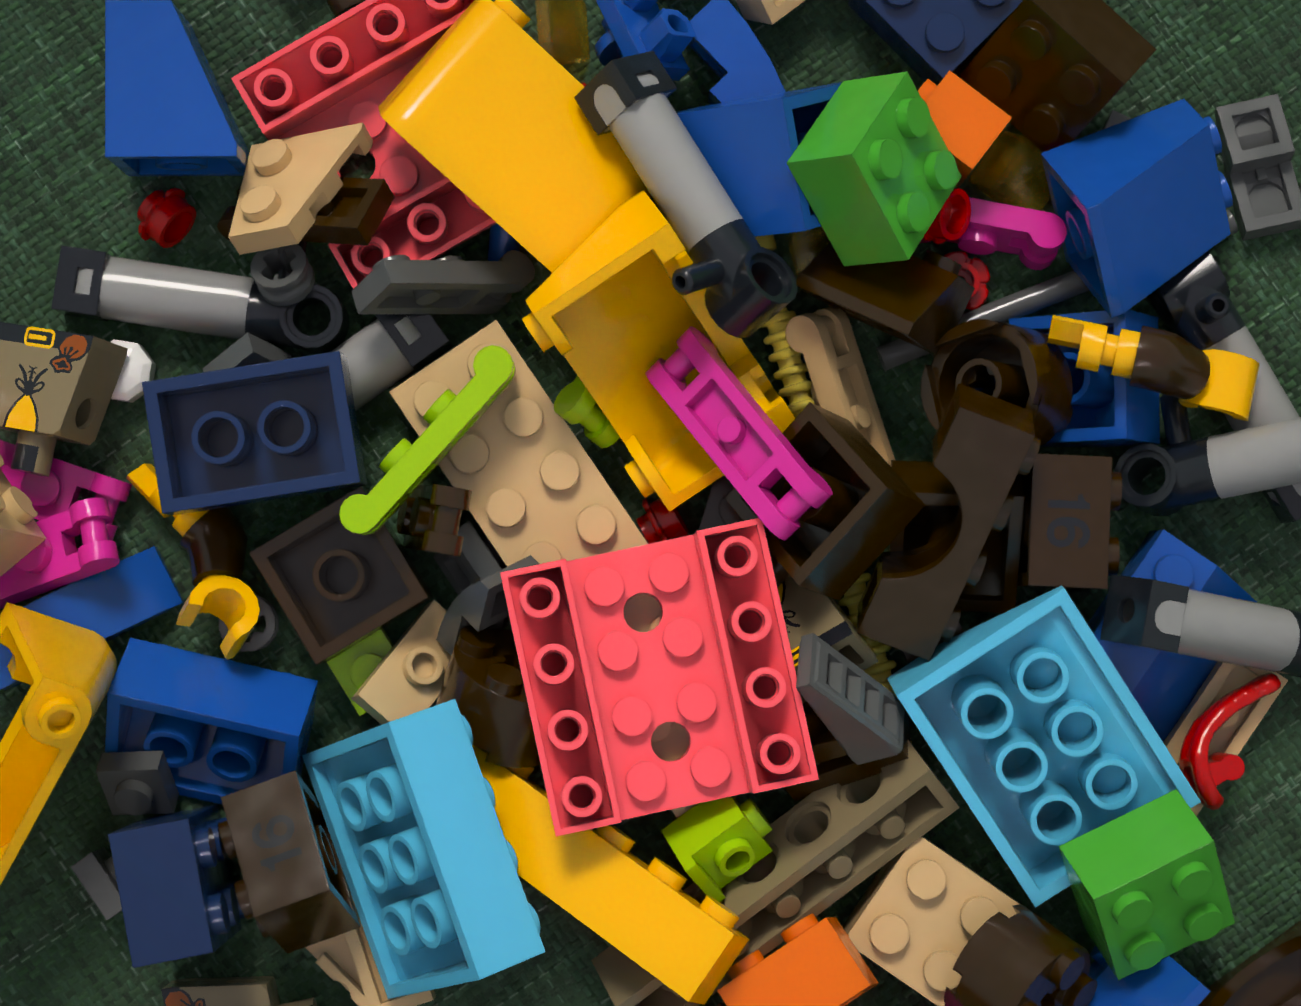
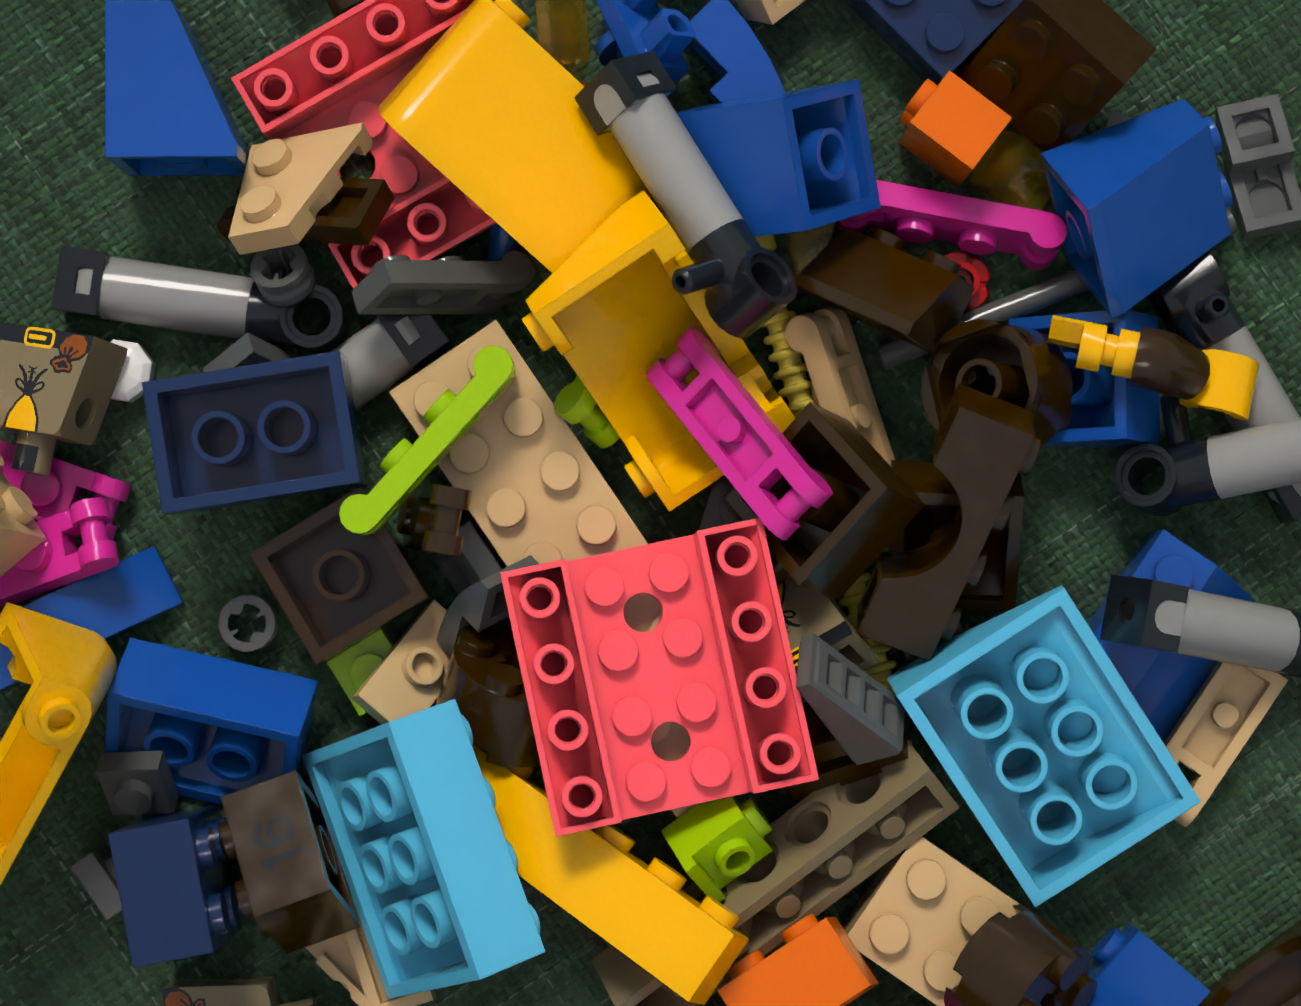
piece [126,463,260,660] -> none
red plate [137,188,196,248] -> none
red plate [636,498,691,544] -> none
bright green brick [787,71,962,266] -> none
red plate [923,188,971,244] -> none
dark brown brick [1017,454,1122,589] -> none
bright green brick [1059,789,1235,980] -> none
red piece [1179,673,1281,810] -> none

